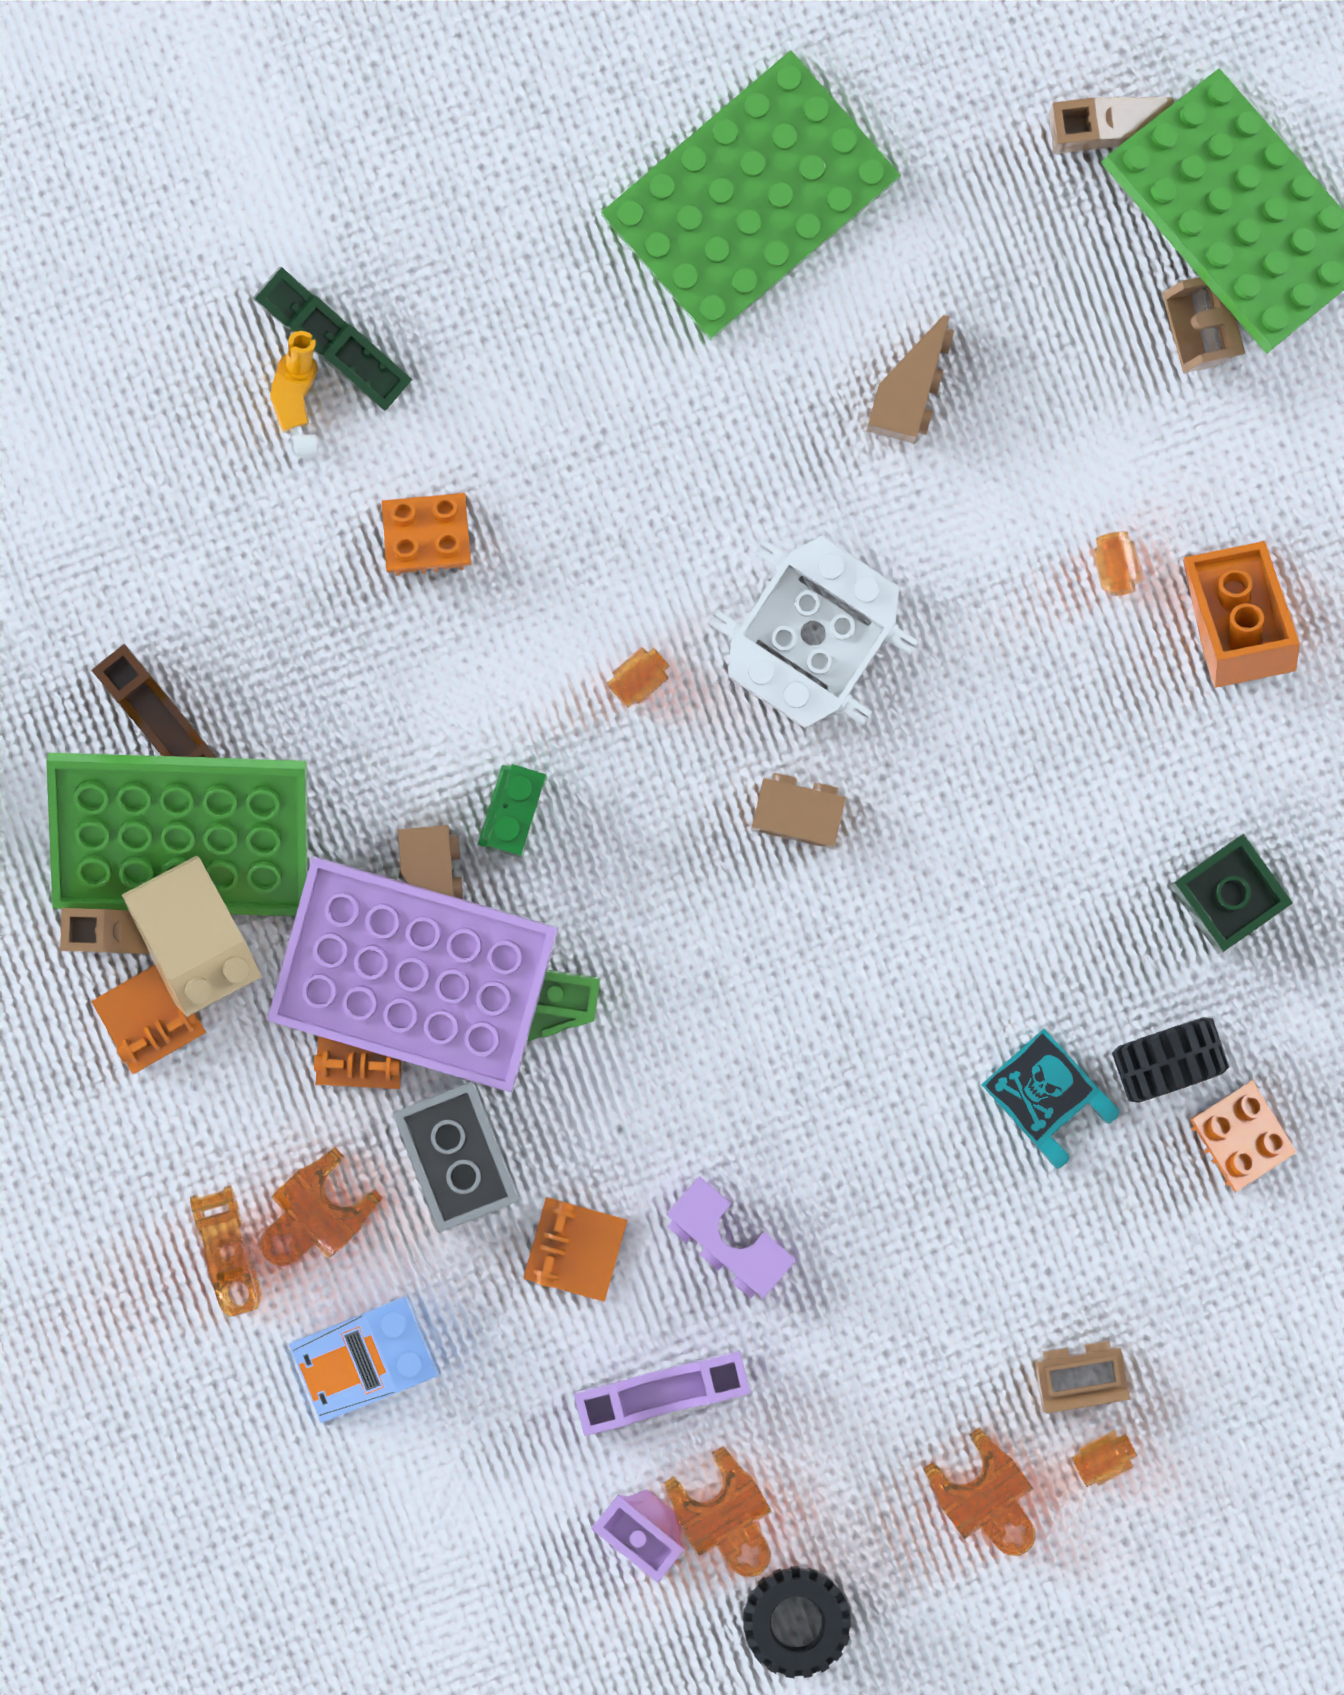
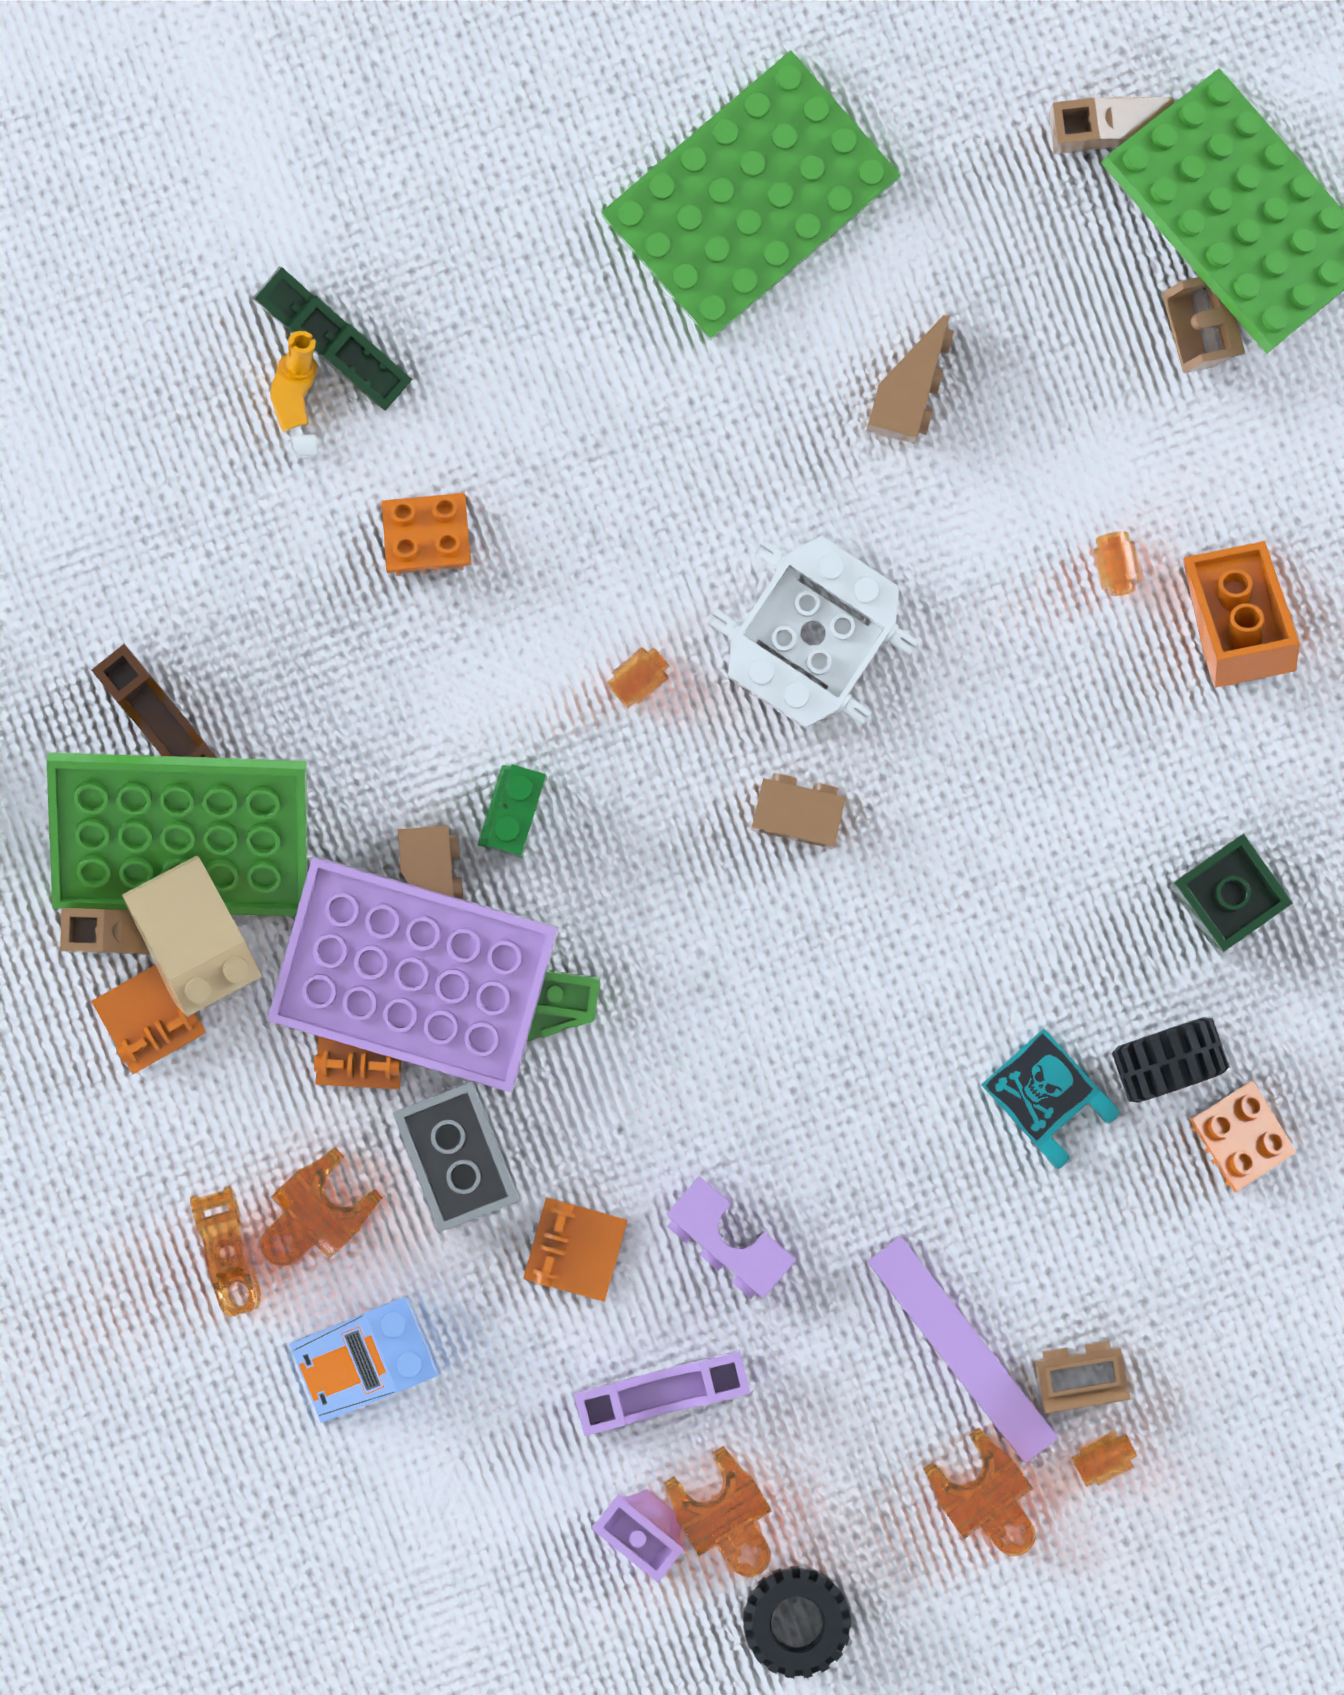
none -> lavender tile [867,1236,1059,1464]

